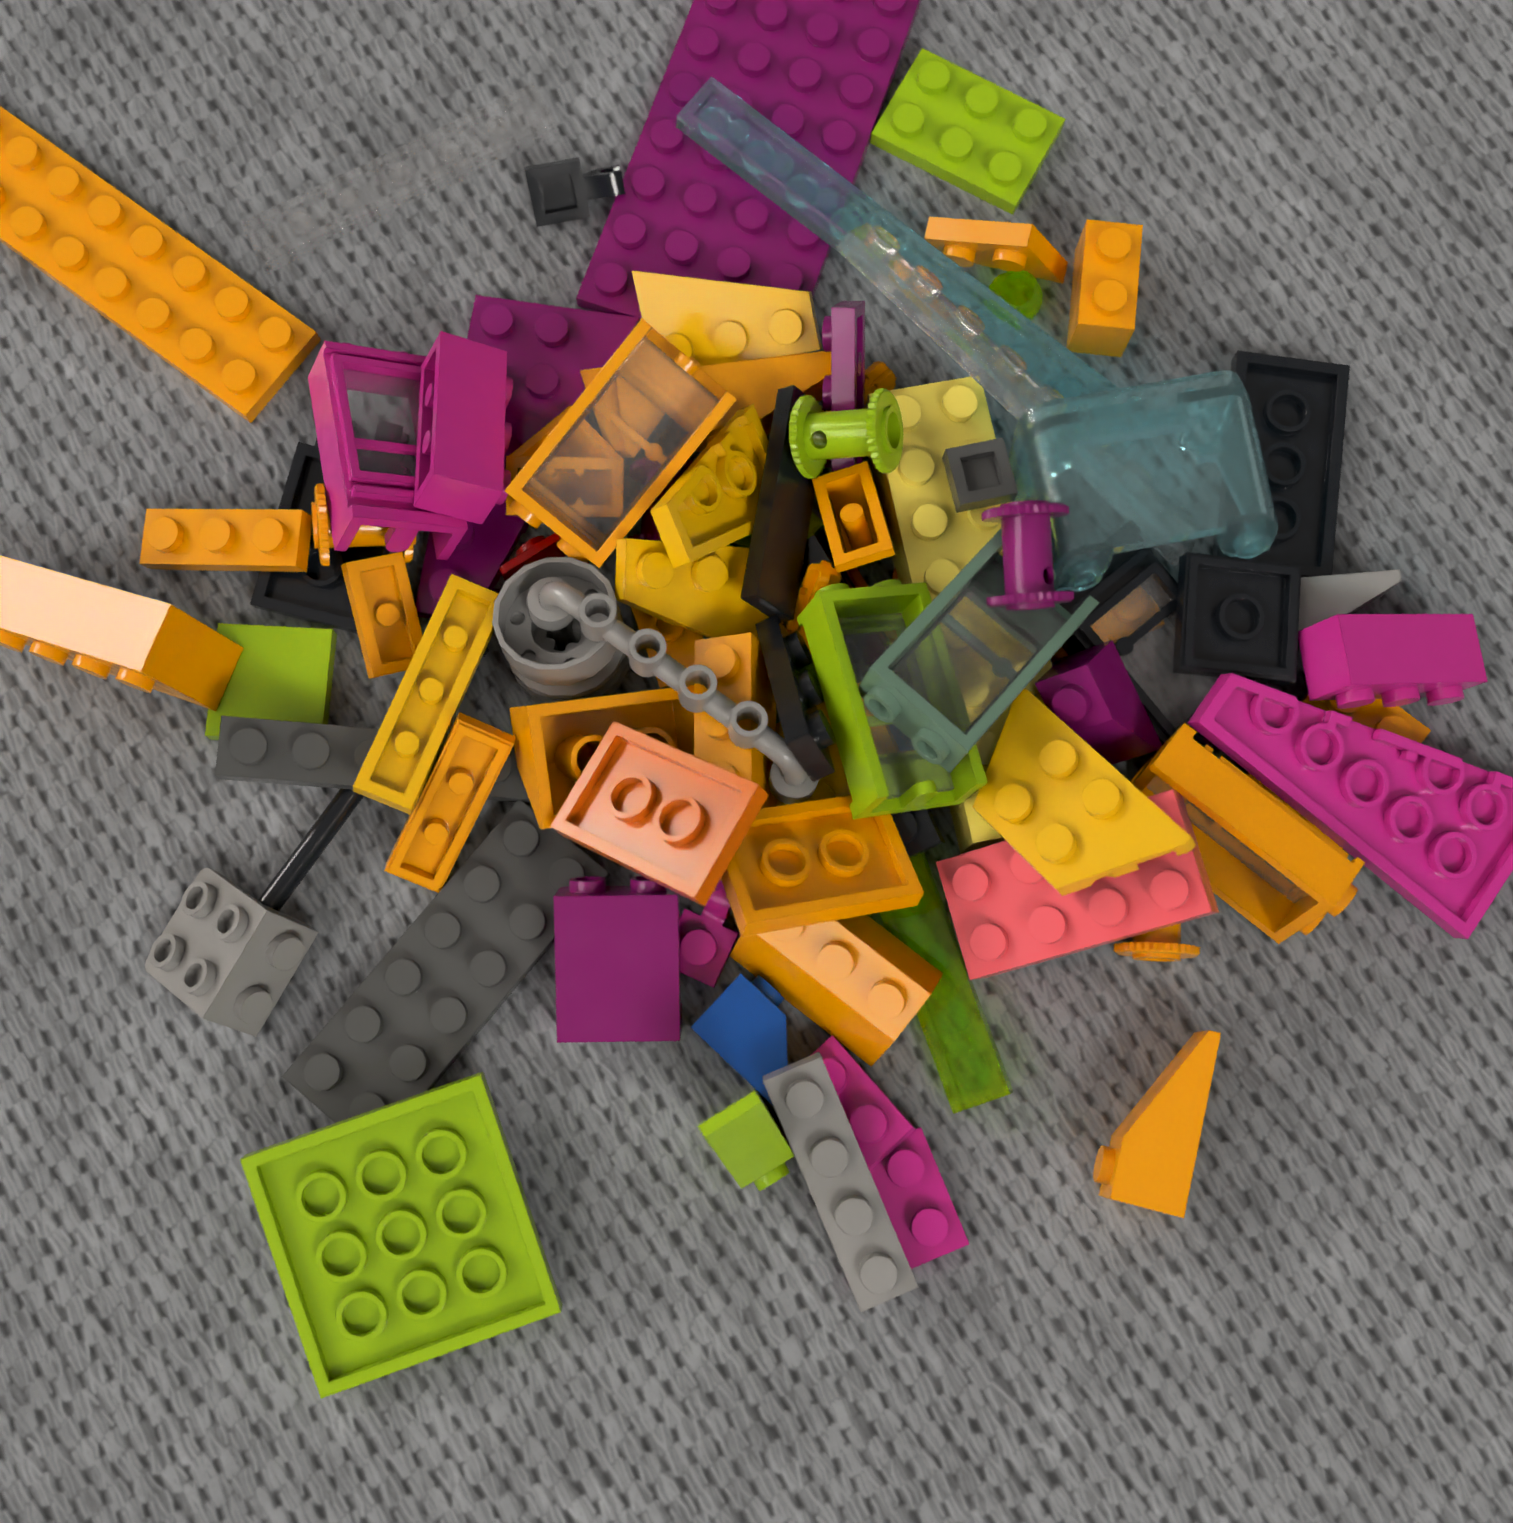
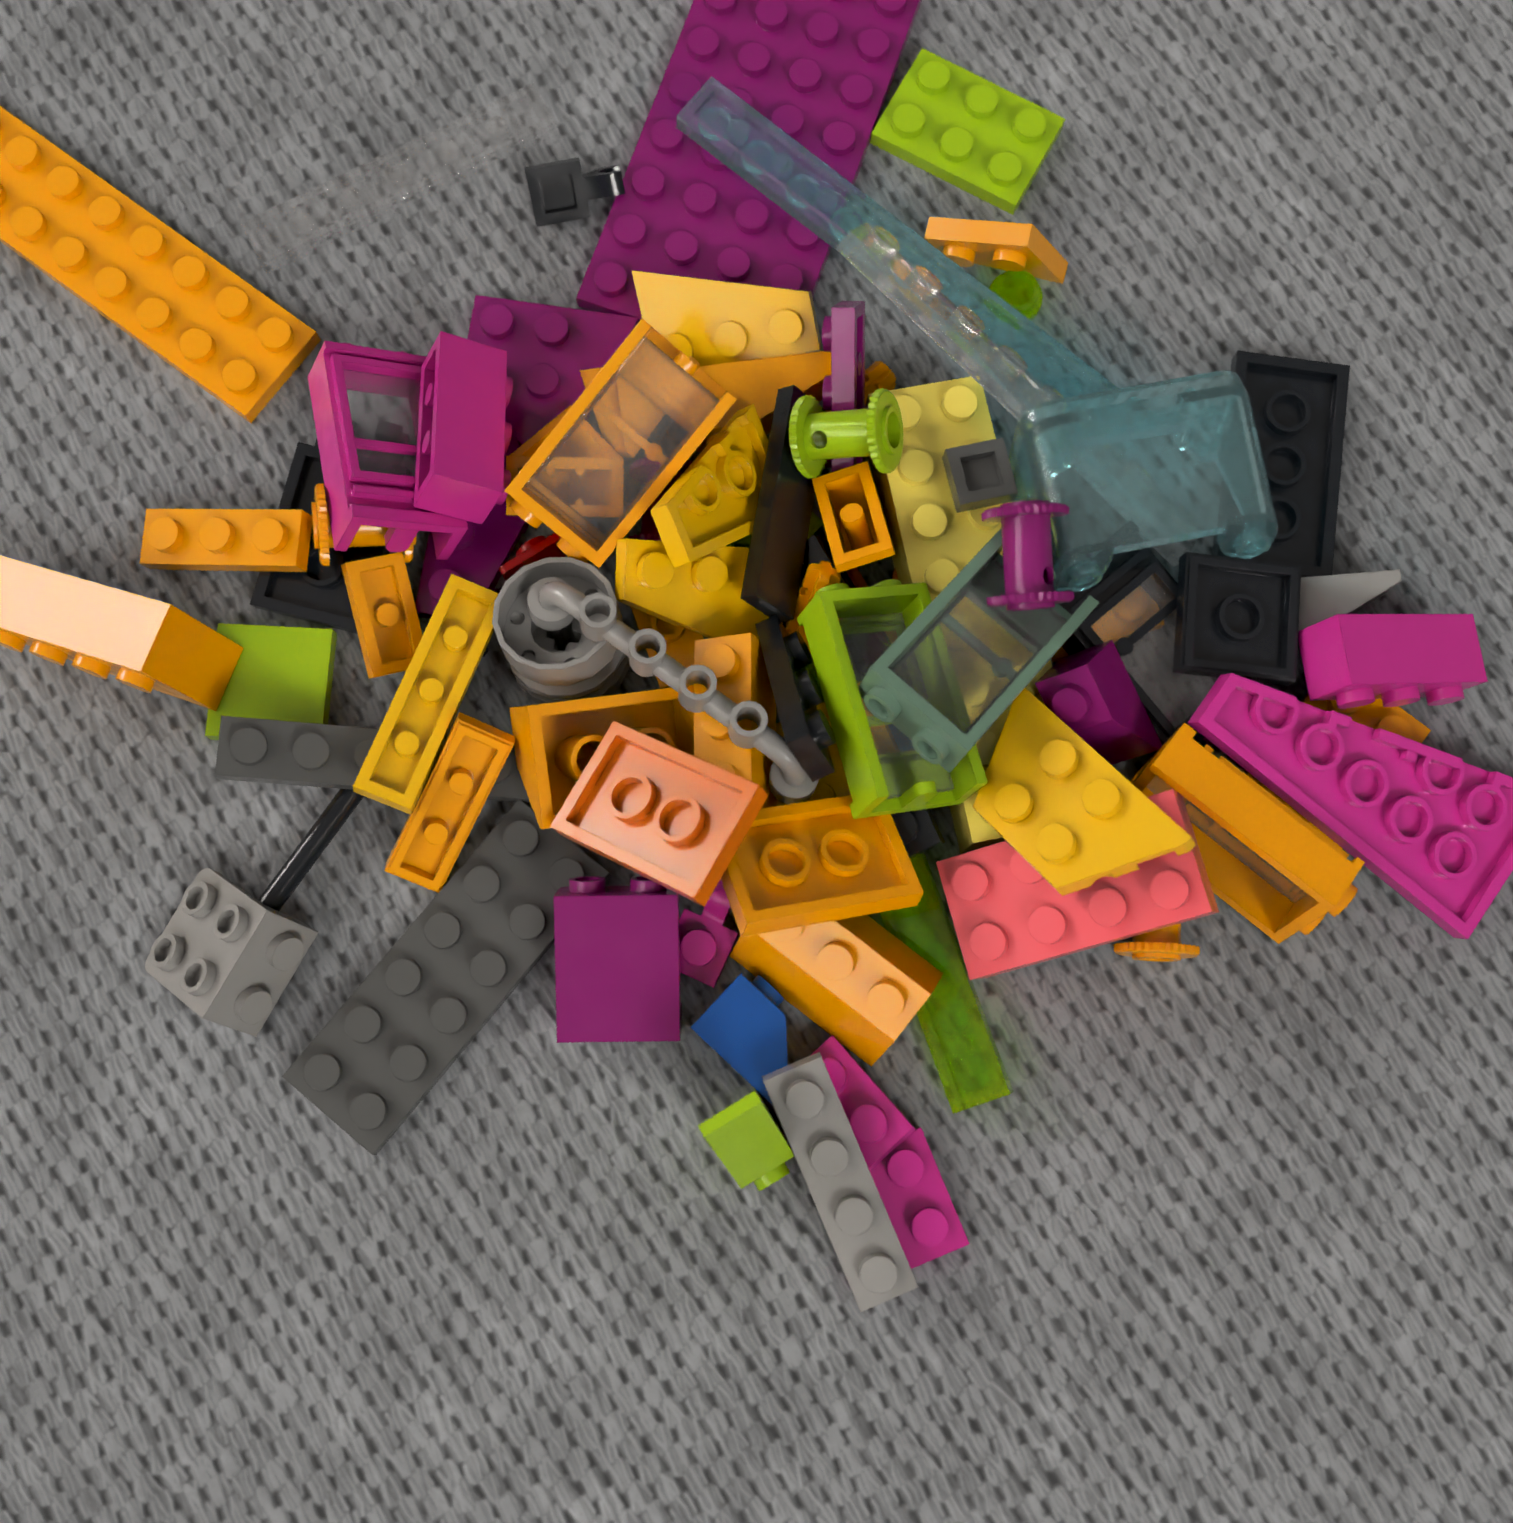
lime plate [240,1071,563,1399] -> none
light orange brick [1066,219,1143,357] -> none
light orange slope [1093,1030,1221,1218] -> none

